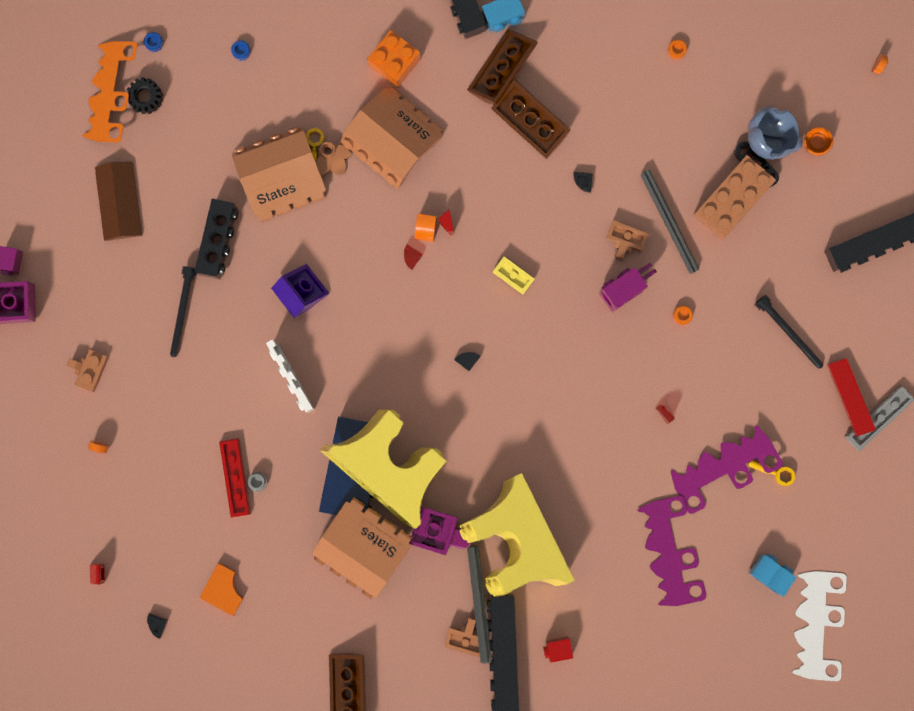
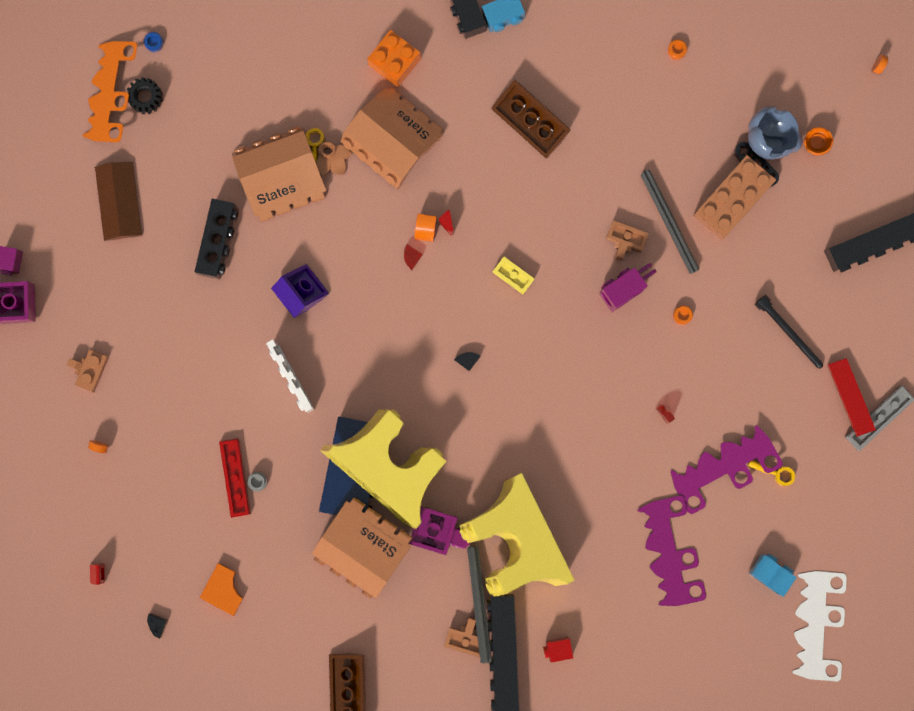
black piece [170,266,197,357] -> none
blue tile [231,40,251,61] -> none
reddish brown slope [467,29,538,105] -> none
black tile [573,172,593,193] -> none

